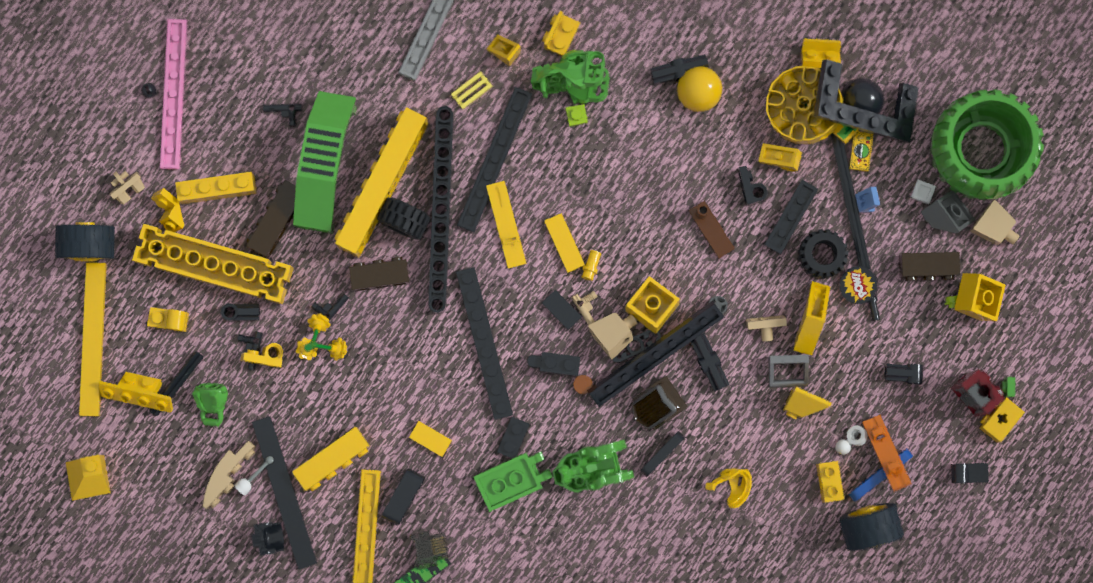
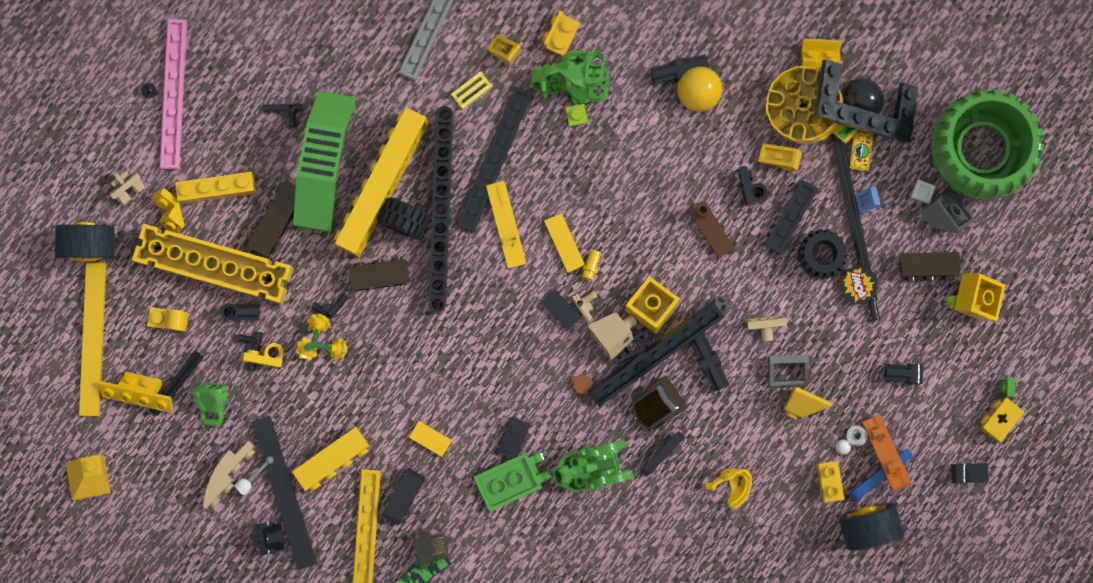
black plate [456,267,513,420] -> none
black brick [527,352,580,377] -> none
yellow arch [794,281,830,356] -> none
dark red piece [950,369,1005,417] -> none
tan torso [970,200,1019,245] -> none

